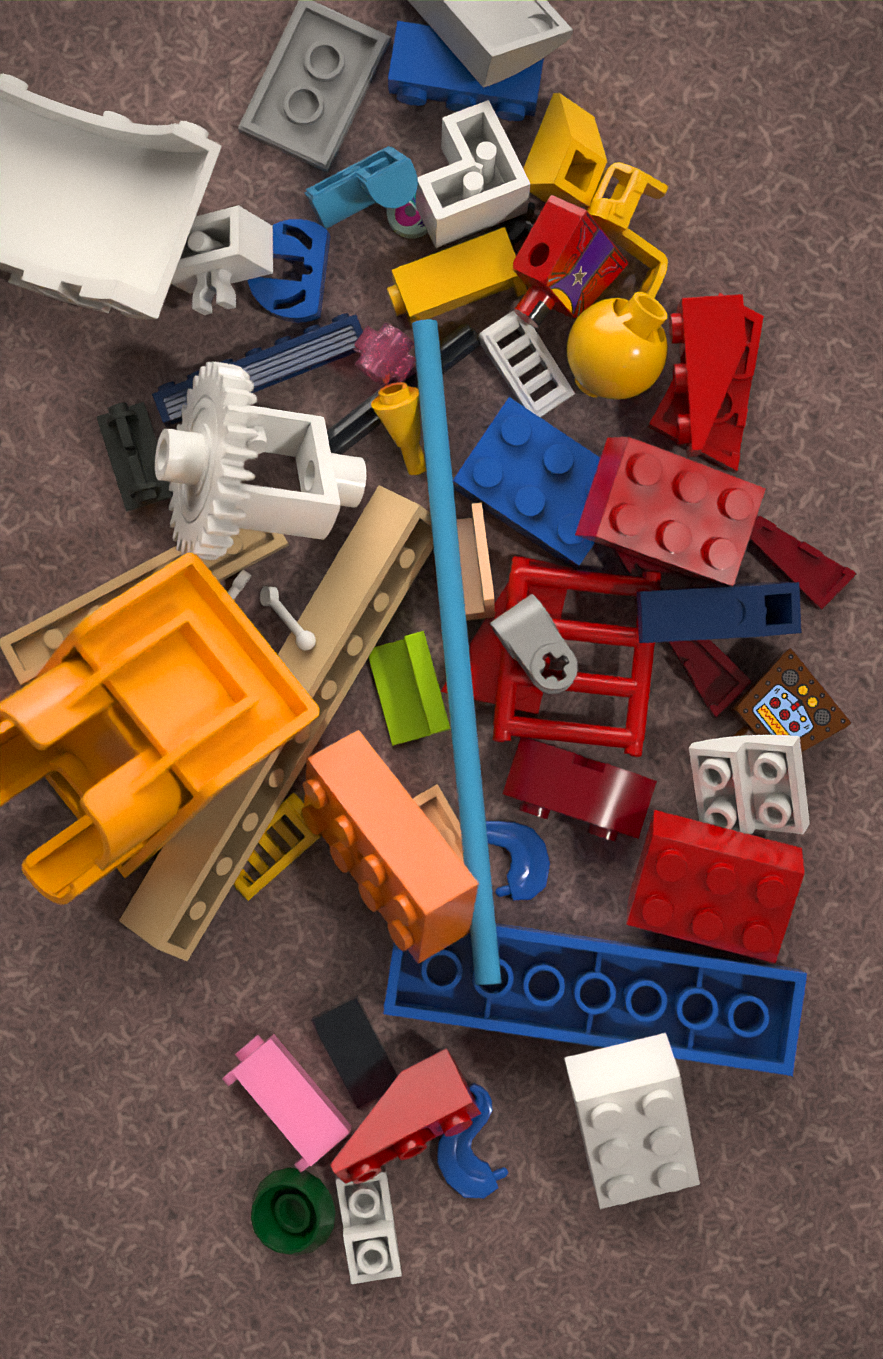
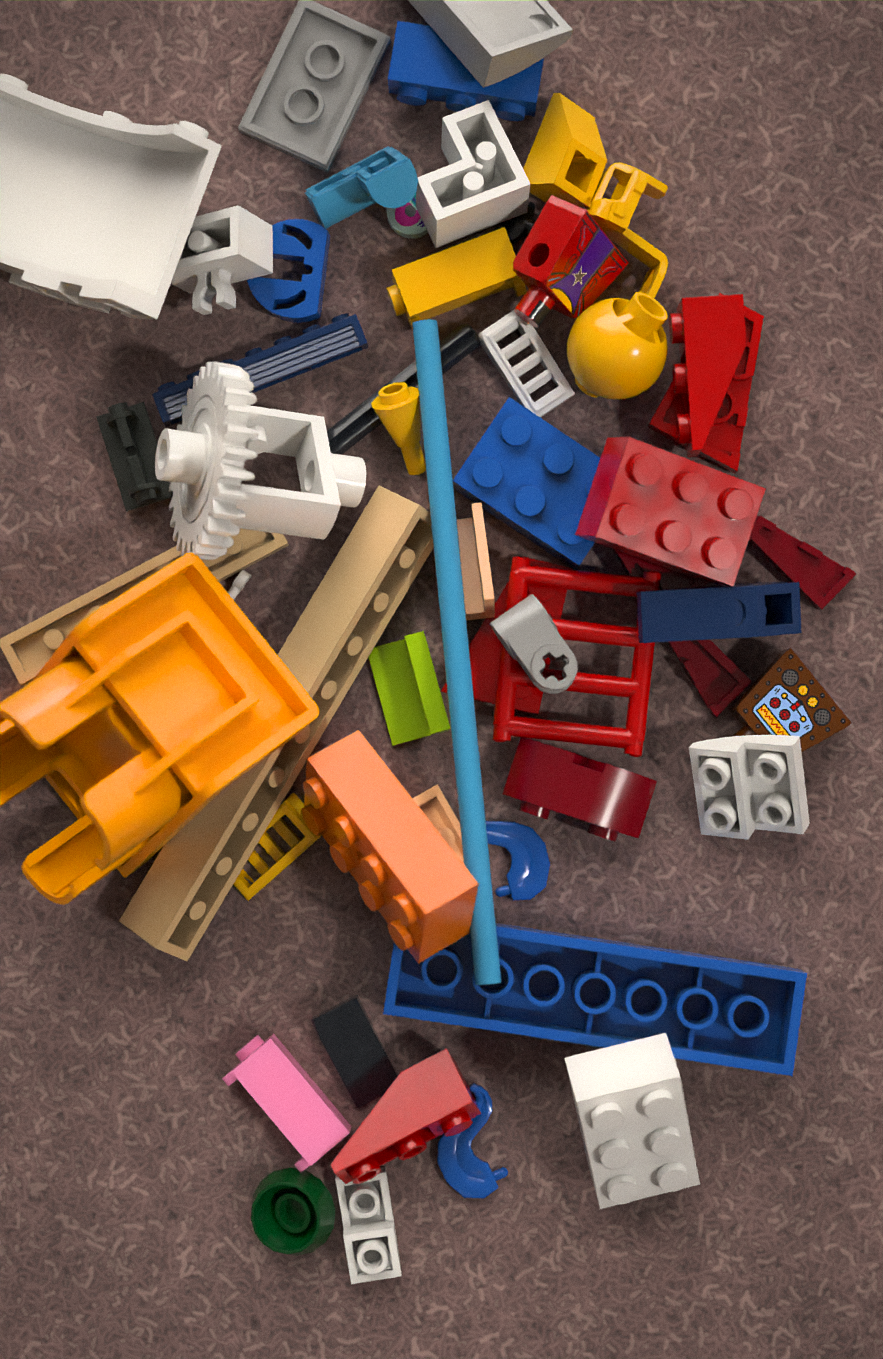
white hinge [260,586,316,651] -> none
clear pink gear [353,323,416,386] -> none
red brick [626,810,805,963] -> none

